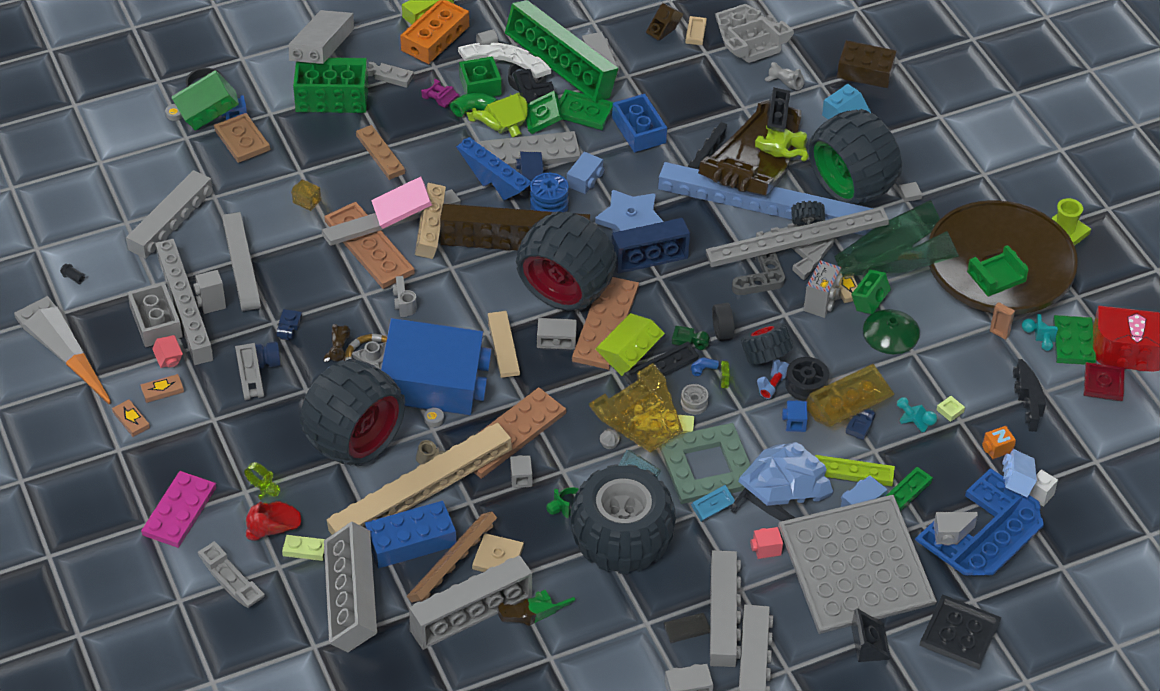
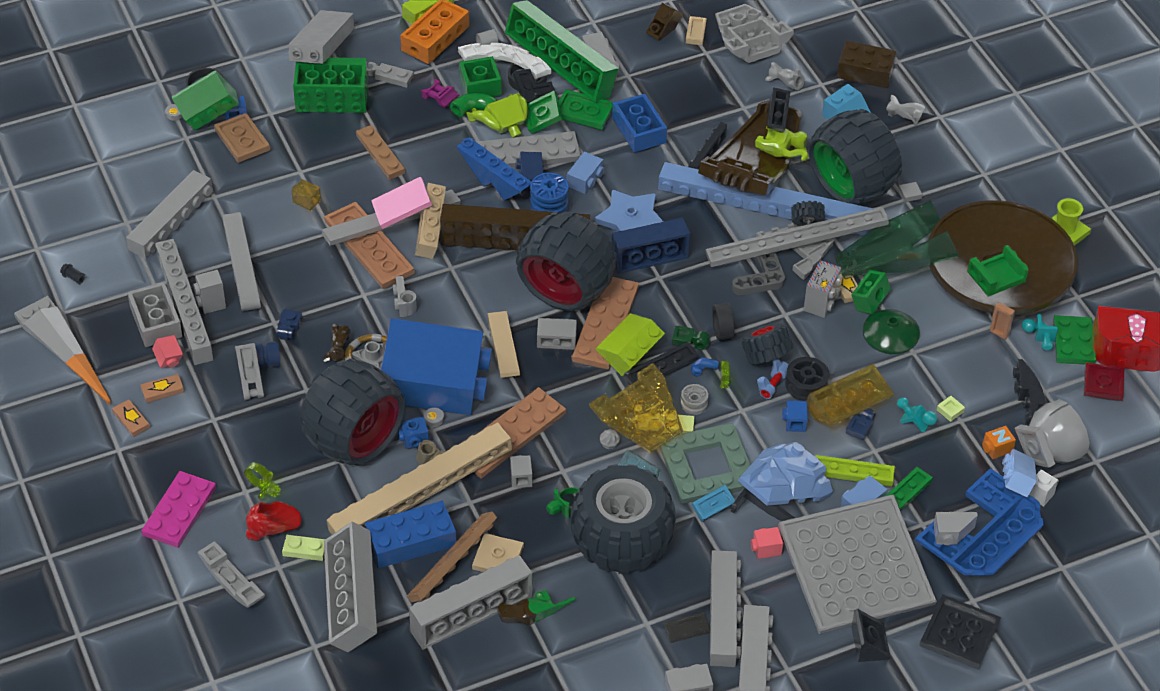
none -> blue brick [398,417,428,449]
none -> light grey animal [886,95,925,125]
none -> light grey plate [1015,399,1090,468]

